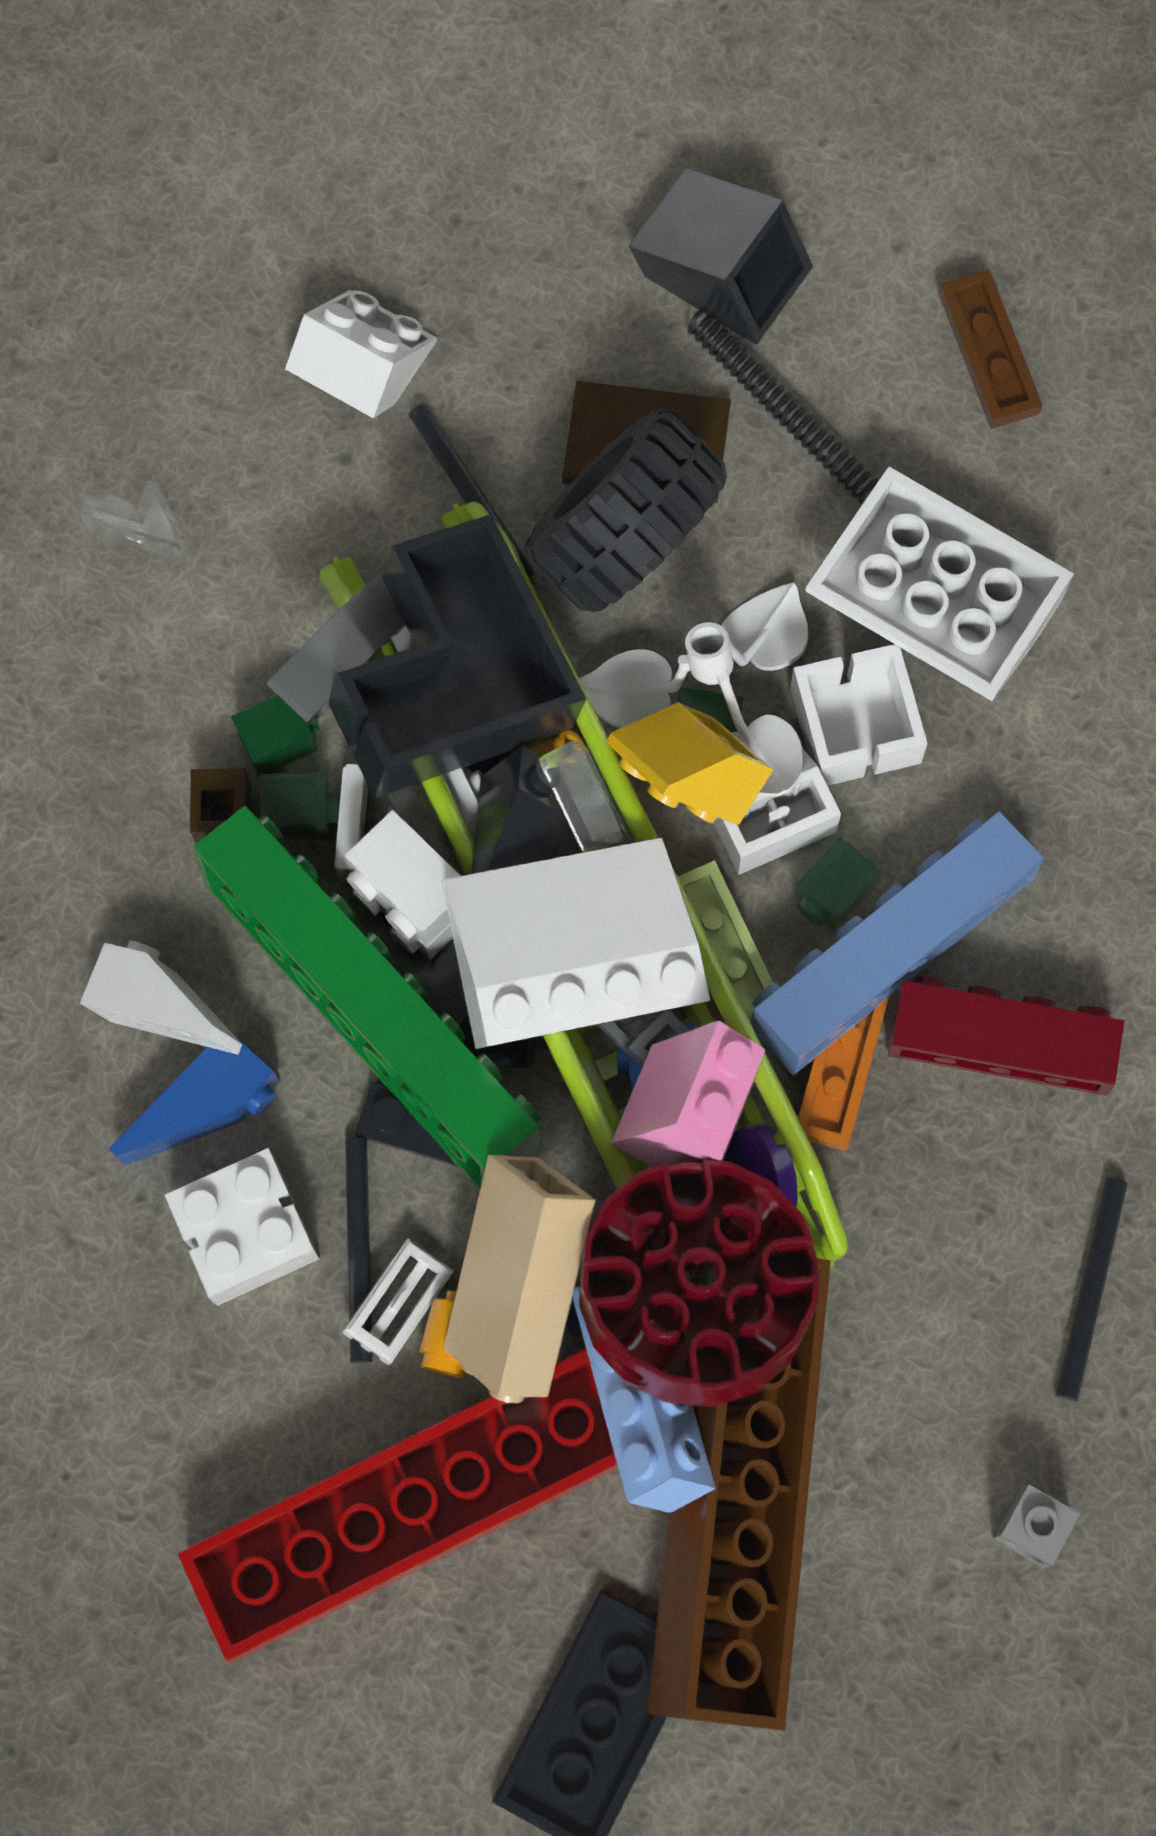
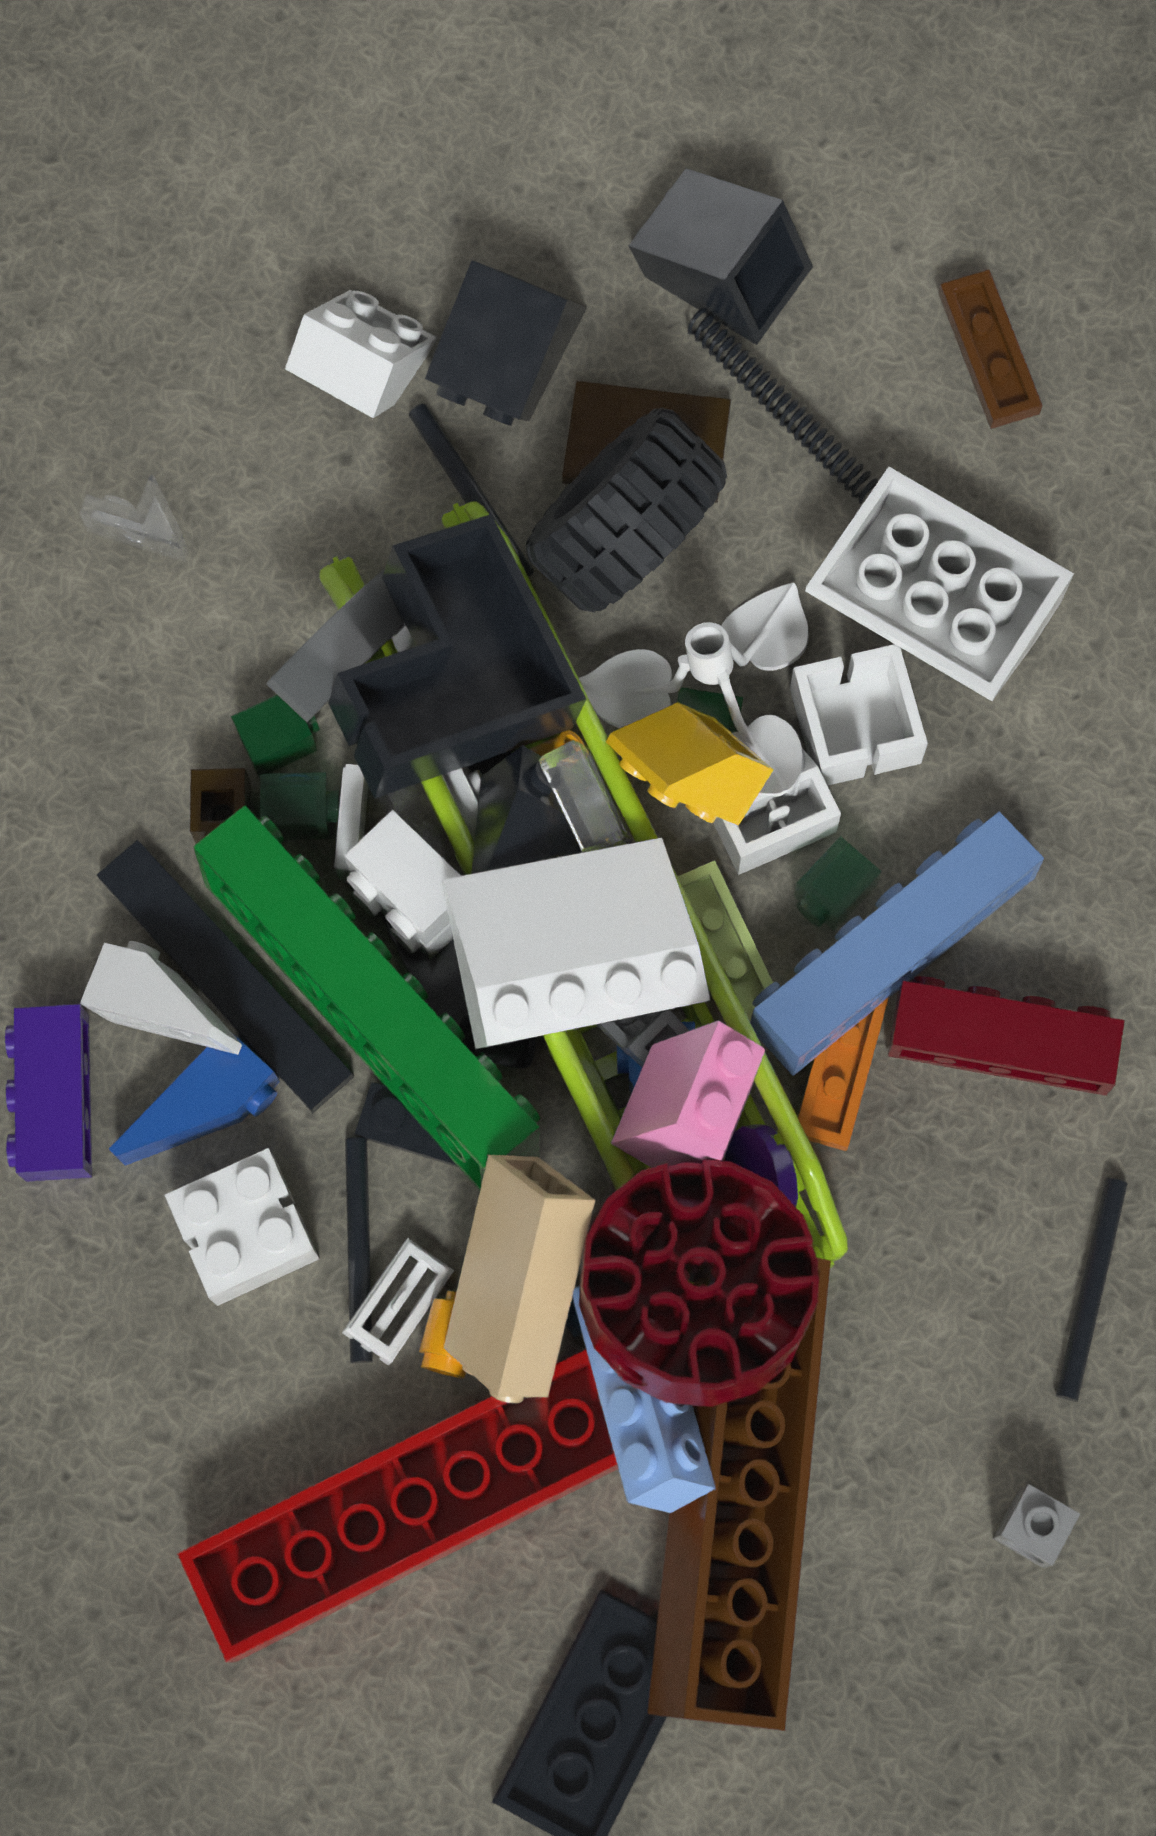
none -> dark purple brick [5,1004,92,1182]
none -> black tile [97,840,354,1114]
none -> black slope [425,260,587,426]

